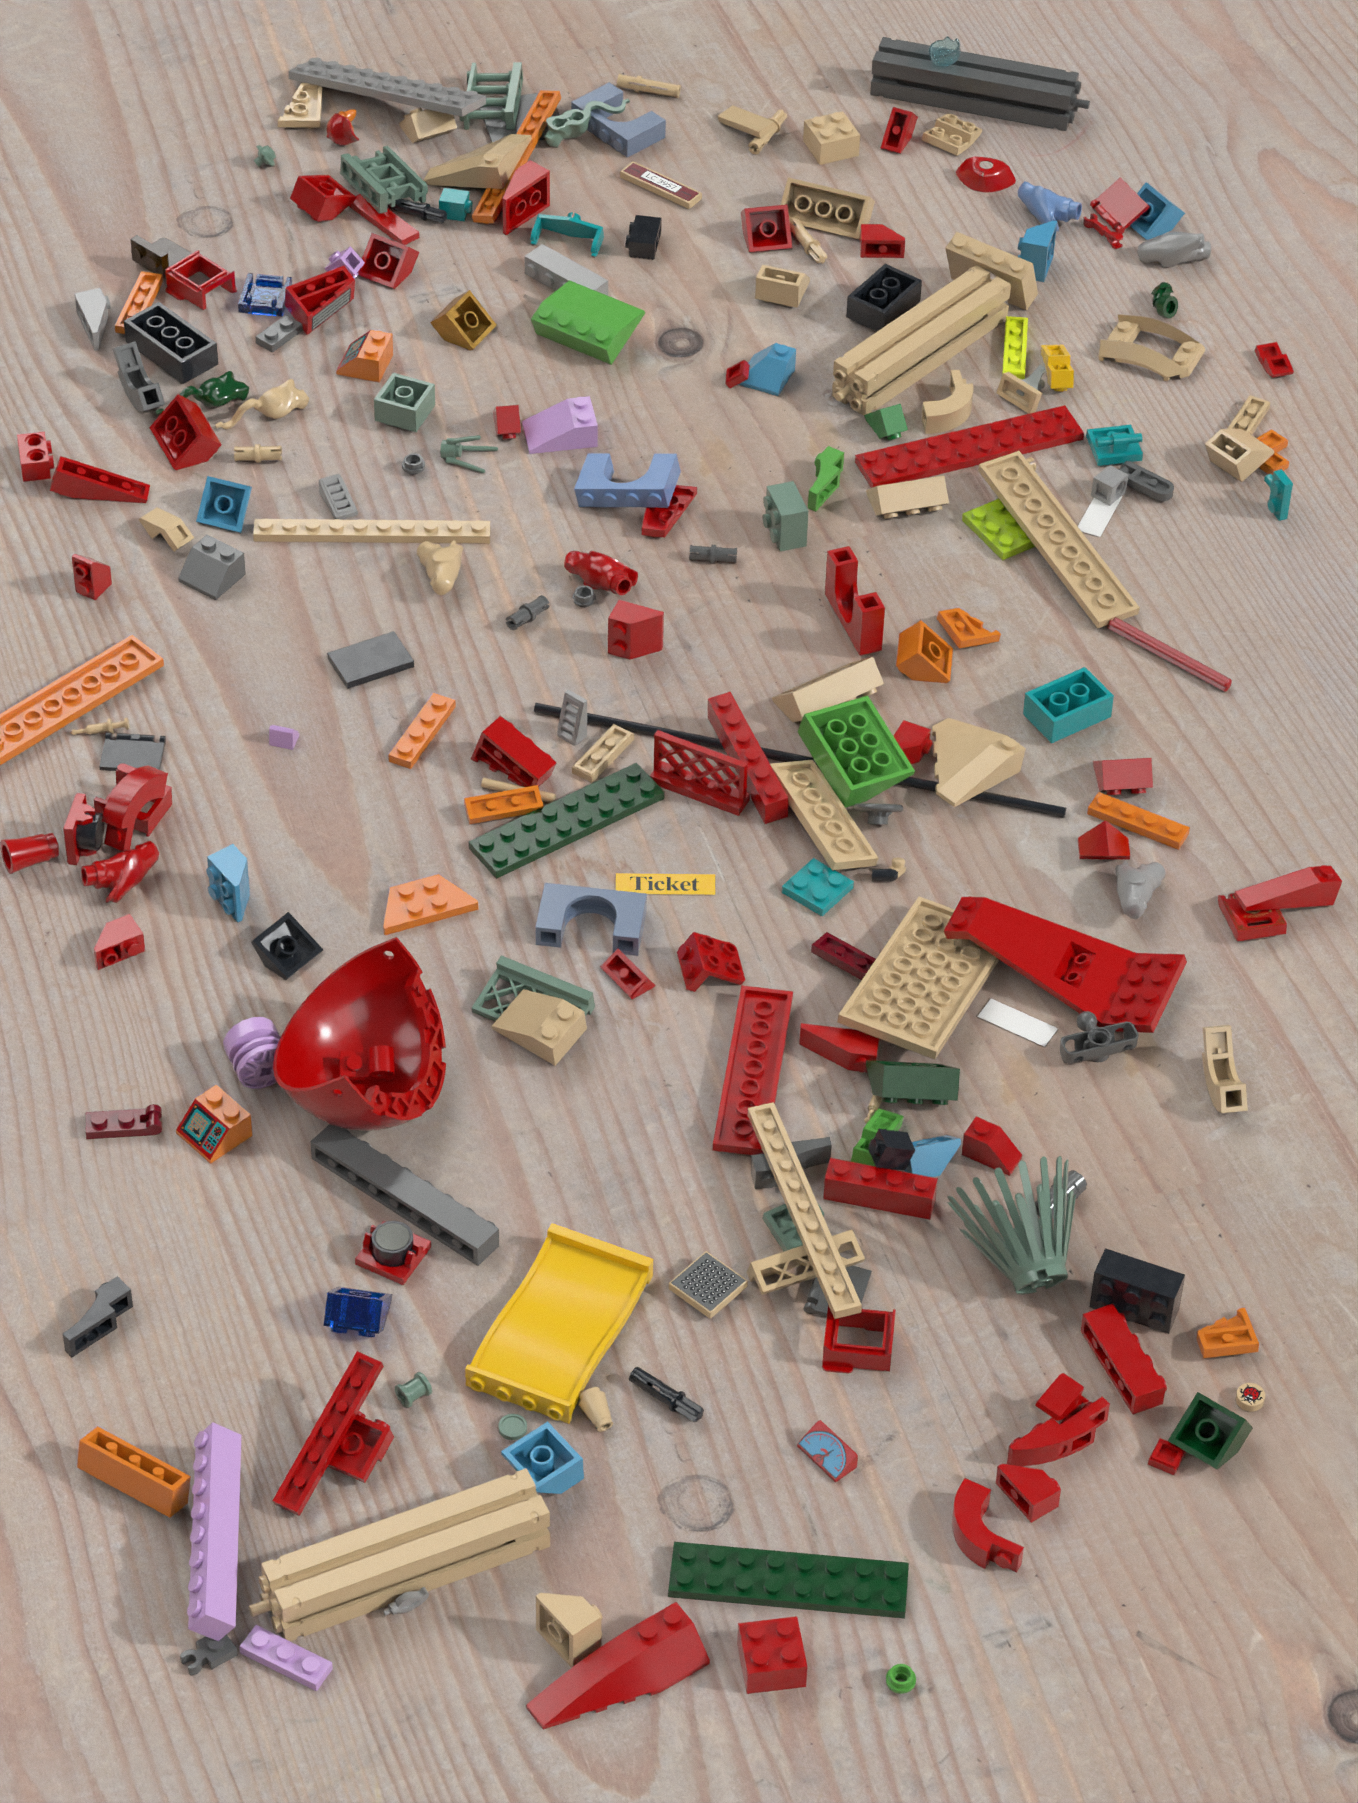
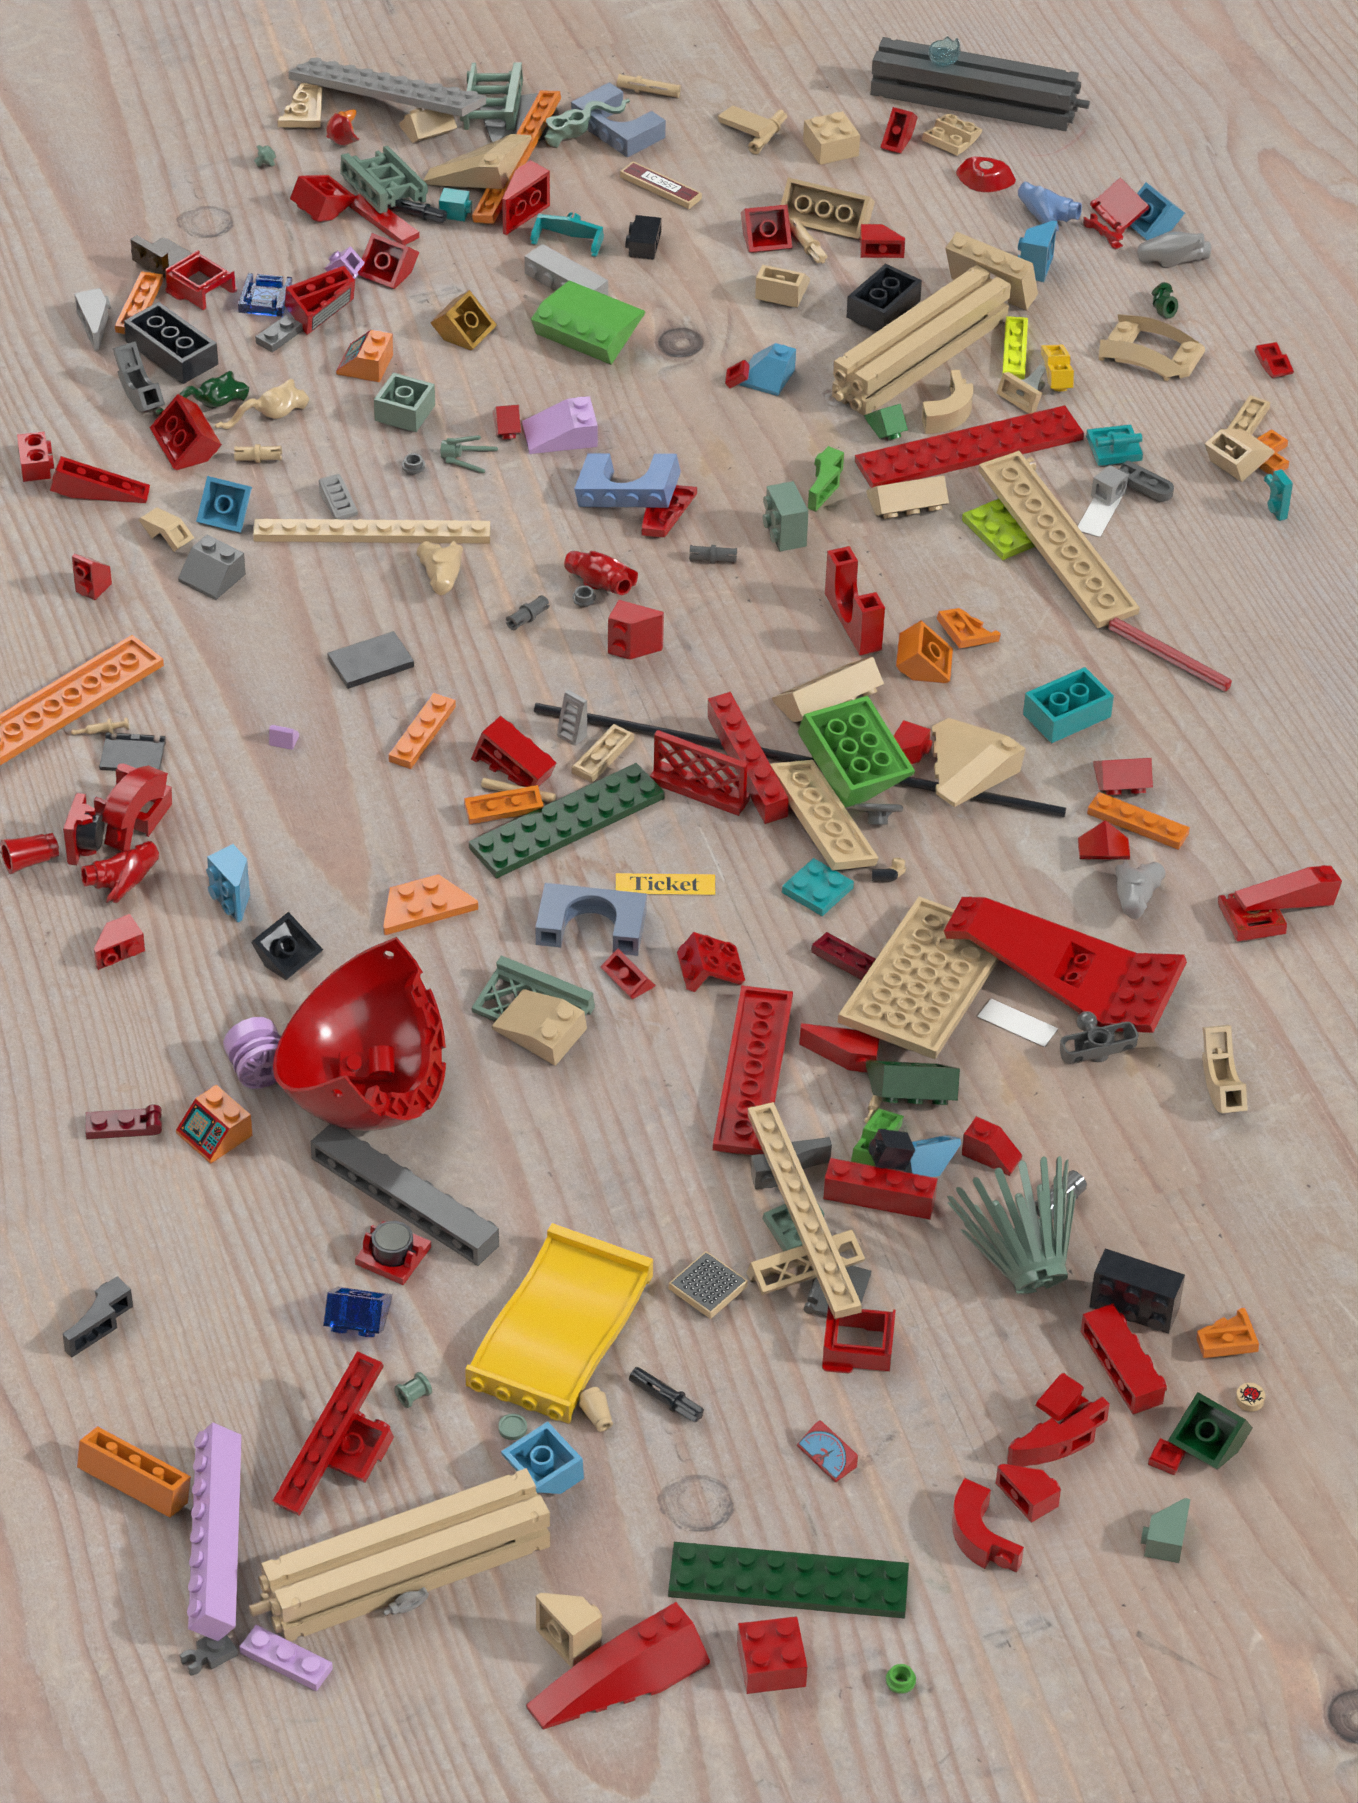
none -> sand green slope [1140,1498,1191,1563]

